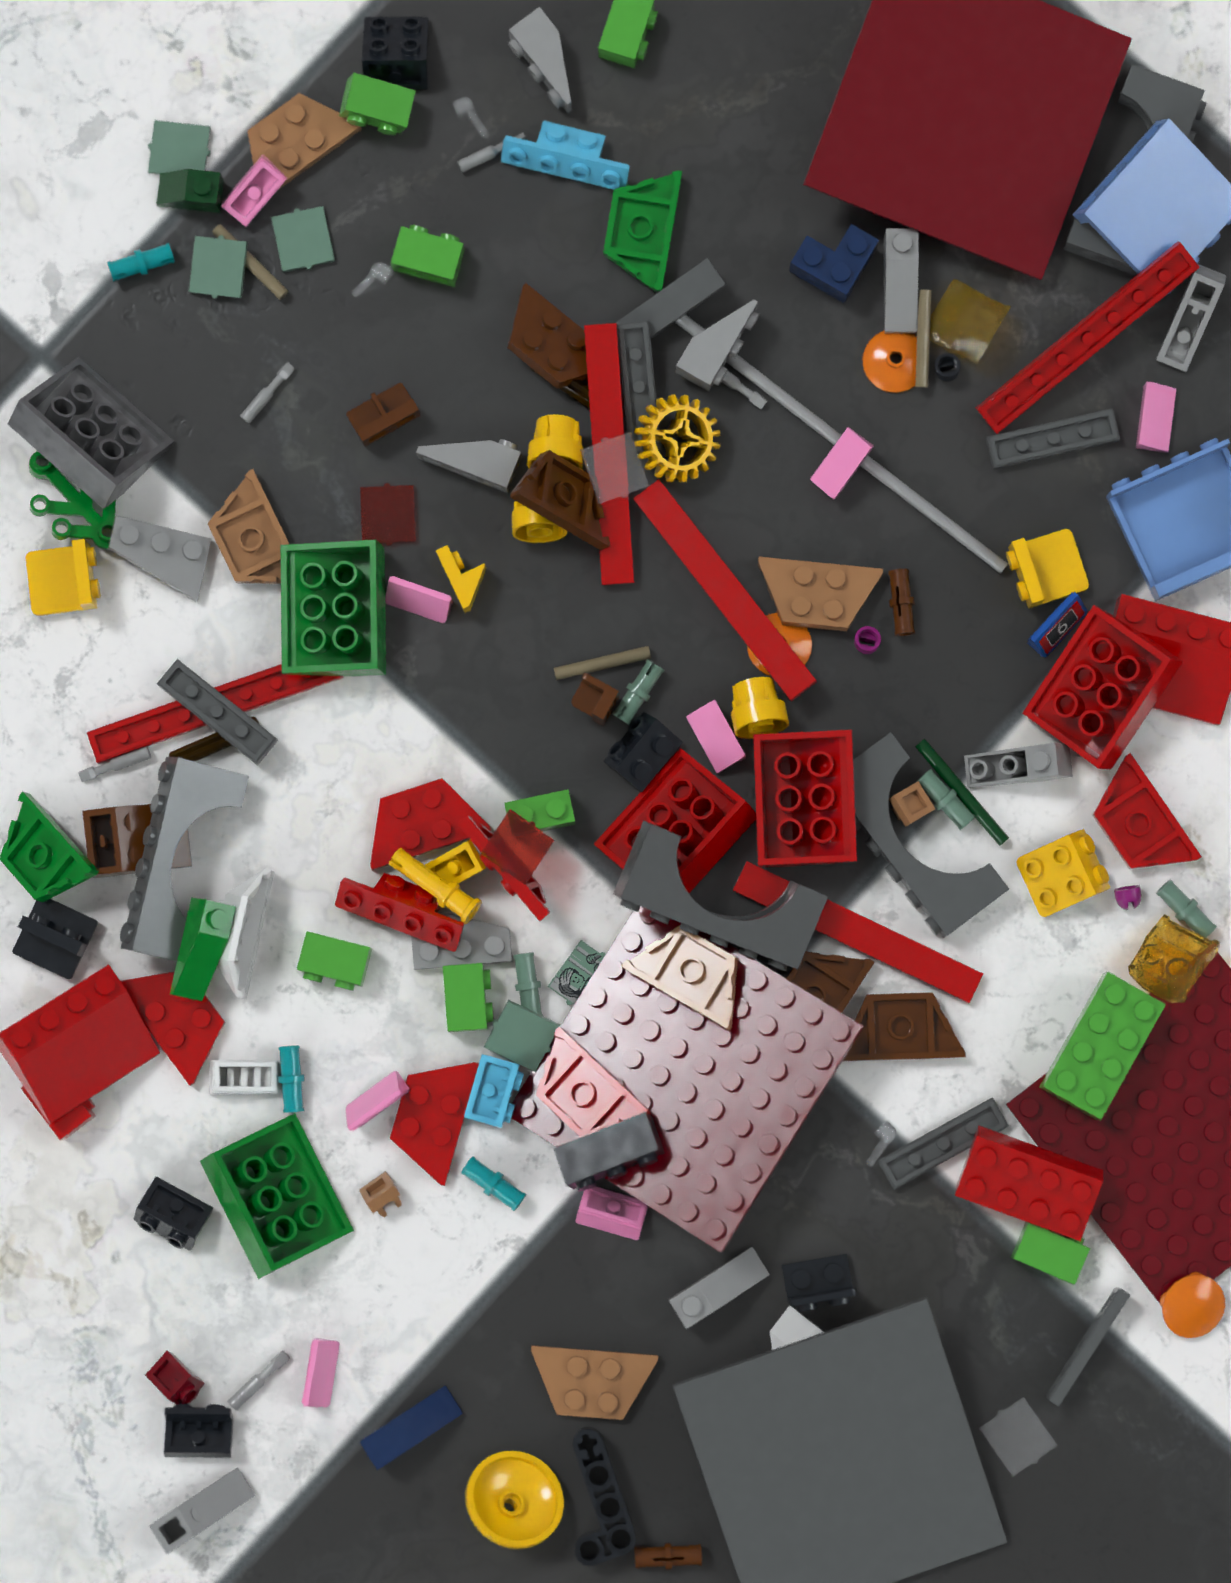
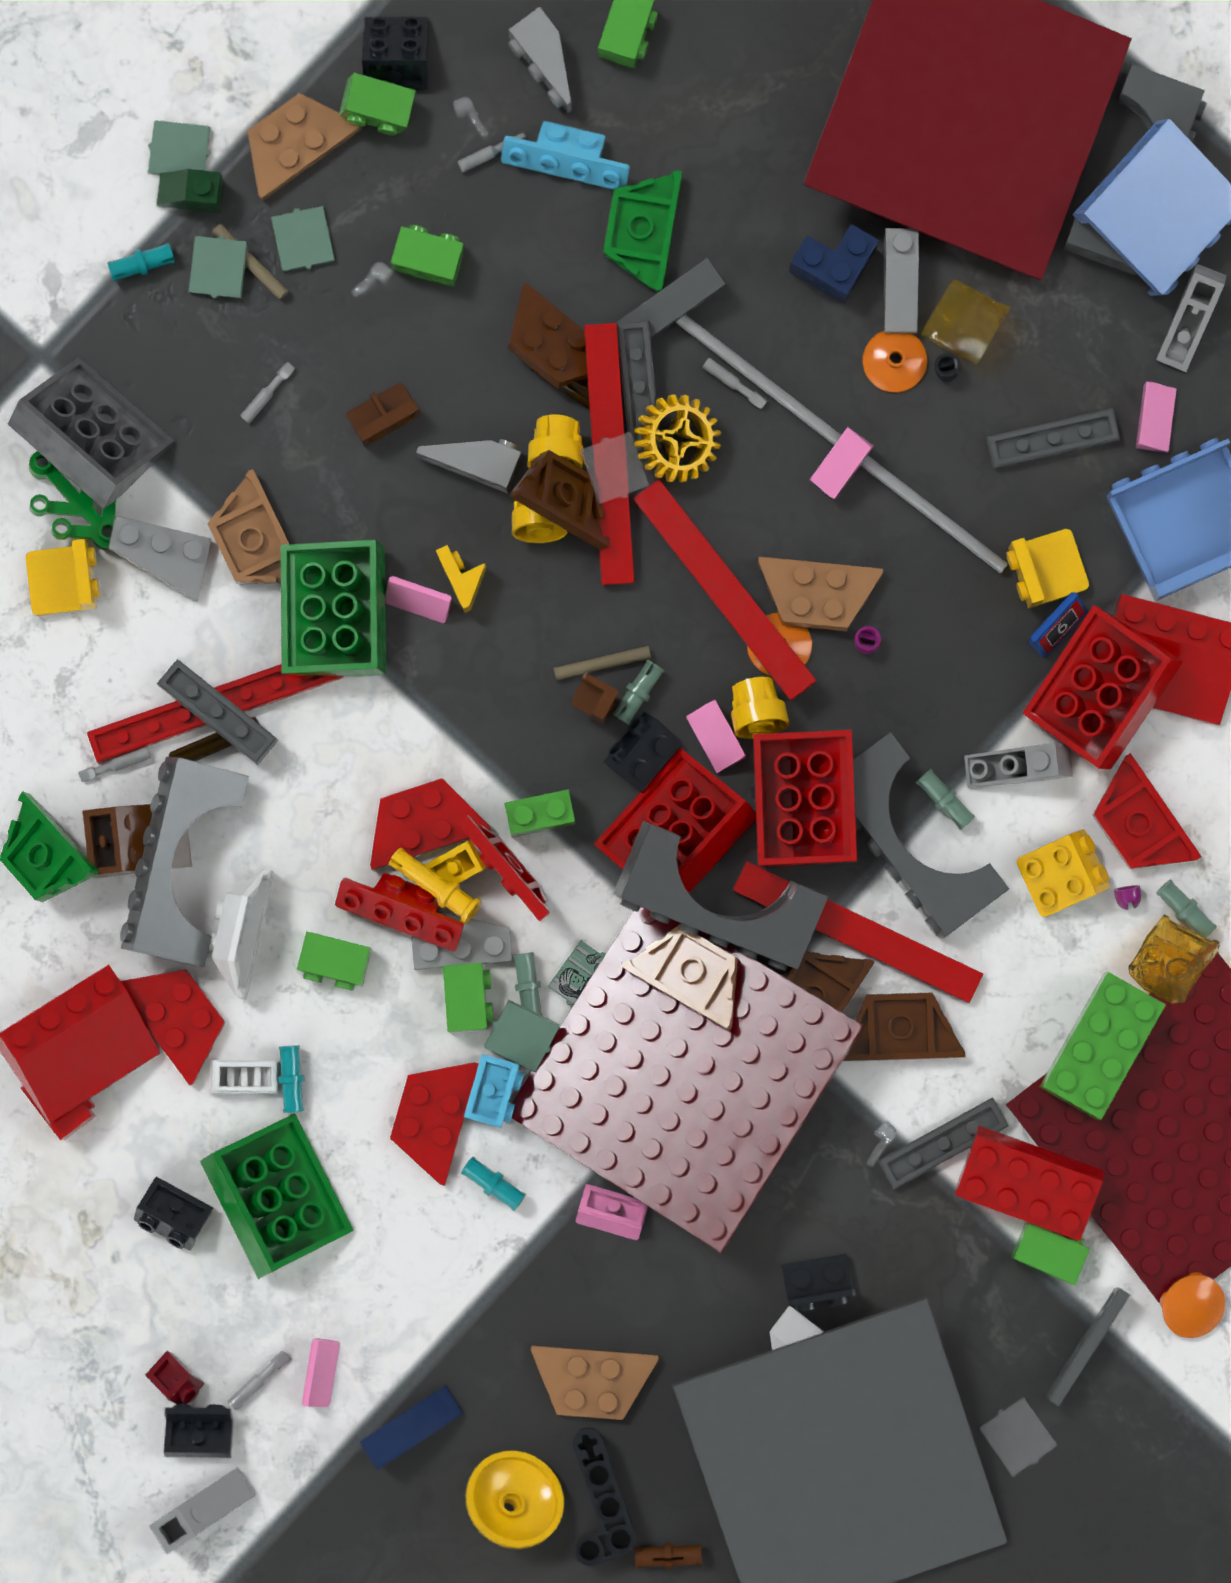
black bracket [12,899,98,980] -> none
green slope [170,897,236,1001] -> none
bright pink slope [221,154,287,227] -> none
bright pink slope [345,1071,410,1131] -> none
medium nougat tile [359,1171,402,1217] -> none
clear red piece [360,483,416,546] -> none
clear red piece [481,809,554,884] -> none
wing [536,1027,651,1138] -> none
brick [553,1112,665,1192] -> none
light grey slope [669,1247,770,1329] -> none
light grey slope [675,299,760,392] -> none
reddish brown pin [888,569,916,636] -> none
medium nougat tile [889,781,935,827] -> none
dark tan bar [915,290,932,388] -> none
dark green bar [915,739,1009,846] -> none
red tile [976,241,1200,434] -> none

